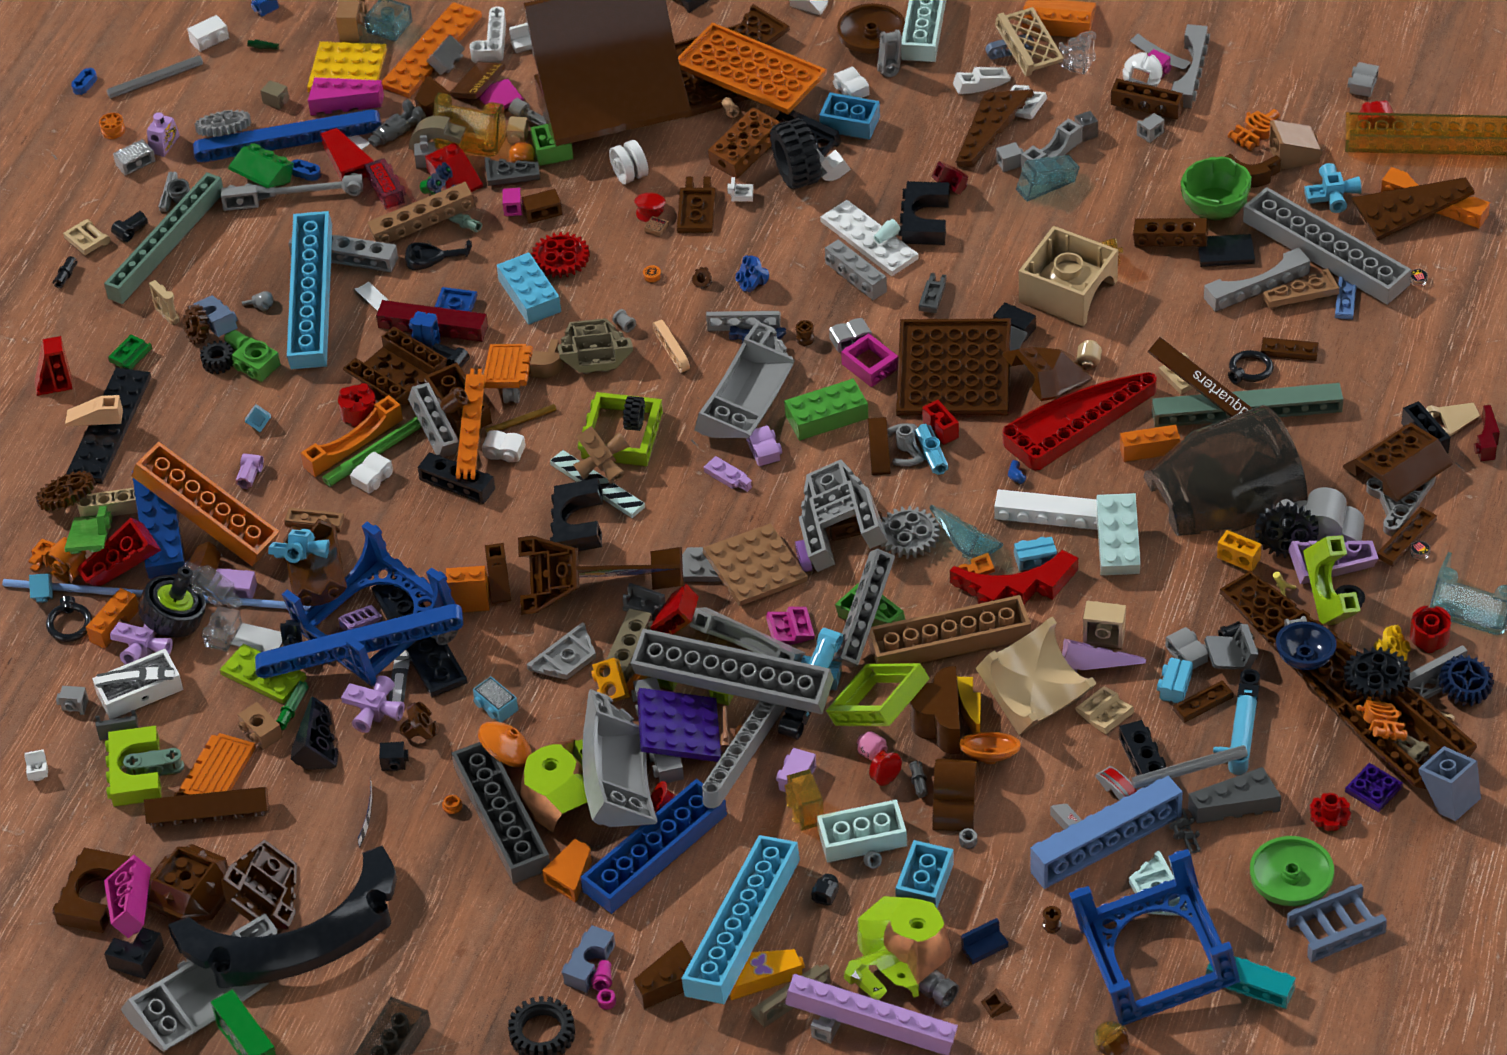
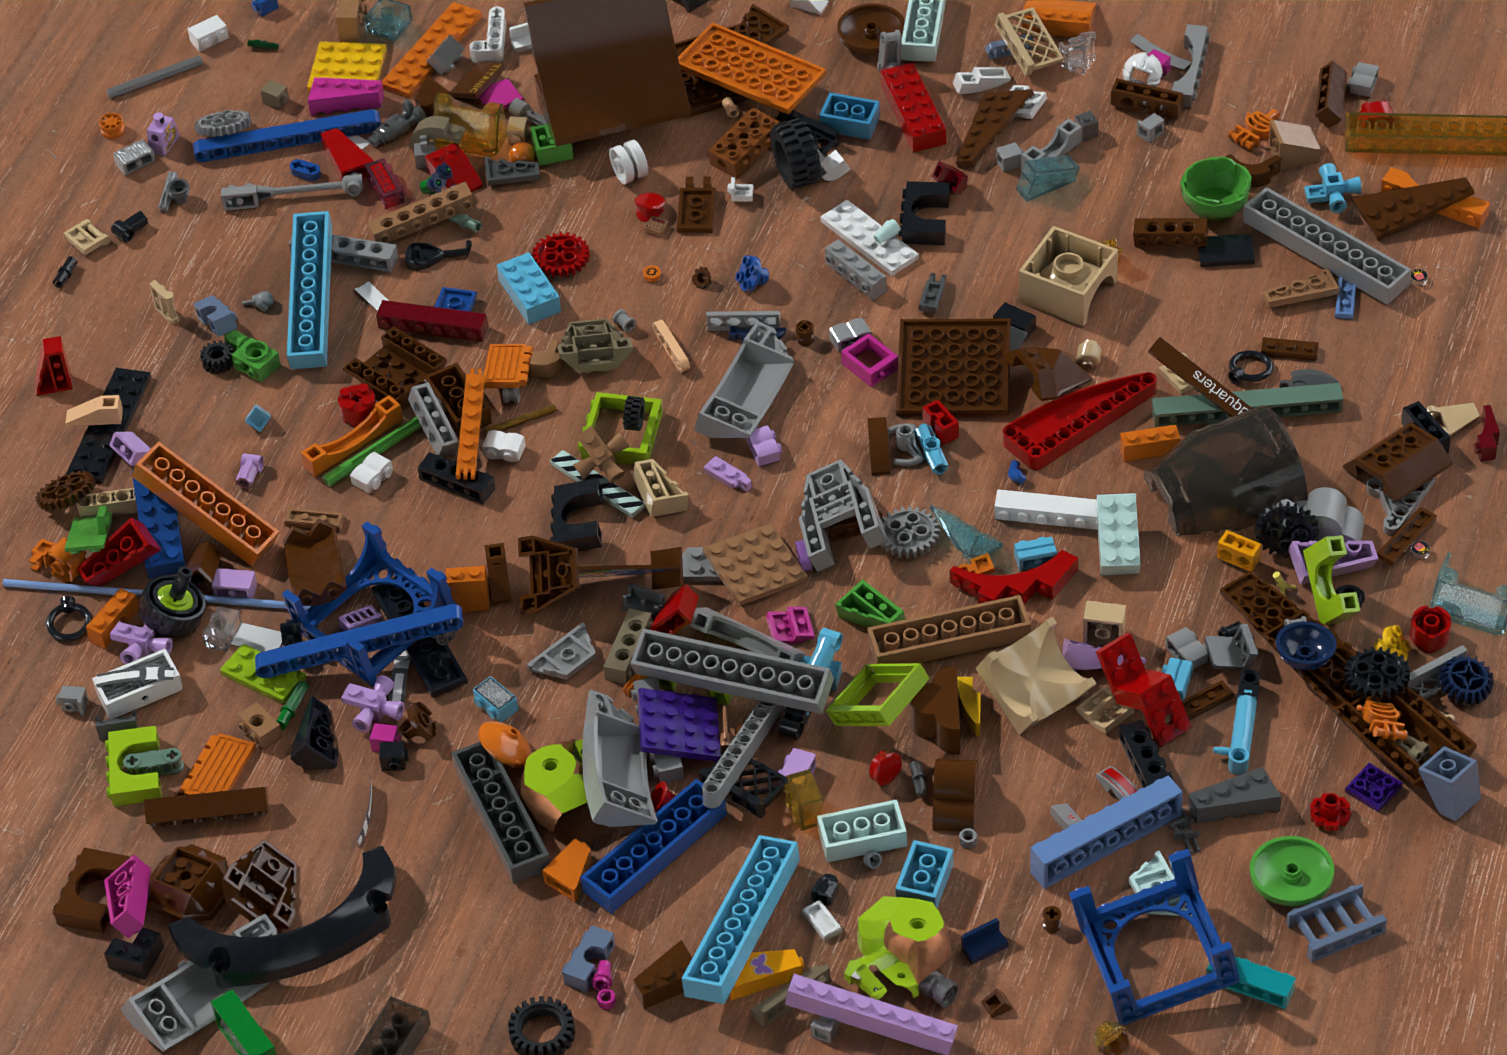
white bracket [24,750,48,781] -> none
medium azure brick [29,574,53,603] -> none
blue beam [71,68,97,95] -> none
sand green brick [104,173,223,304] -> none
green plate [108,334,152,370] -> none
reddish brown gear [183,304,209,344] -> none
clear hinge [184,561,243,609] -> none
green slope [228,143,294,188] -> none
medium azure brick [268,529,330,563] -> none
blue brick [409,311,441,349] -> none
black piece [432,343,470,368] -> none
reddish brown brick [440,388,468,414] -> none
orange plate [442,795,463,814] -> none
dark pink brick [502,188,522,216] -> none
reddish brown brick [521,189,563,224] -> none
light orange brick [591,657,630,703] -> none
bright green brick [784,378,868,441] -> none
white brick [833,67,870,98] -> none
light grey brick [833,549,895,668] -> none
bright pink head [857,731,888,761] -> none
orange dish [960,732,1021,764] -> none
light grey axle [1131,745,1248,789] -> none
light grey arch [1204,247,1310,312] -> none
none -> lavender brick [109,432,151,466]
none -> dark pink brick [369,723,402,752]
none -> tan wedge [633,459,689,517]
none -> black fence [698,758,792,819]
none -> white tile [802,900,842,942]
none -> red brick [880,63,946,153]
none -> red bracket [1096,633,1192,747]
none -> dark grey piece [1279,369,1339,388]
none -> reddish brown brick [1314,60,1347,128]

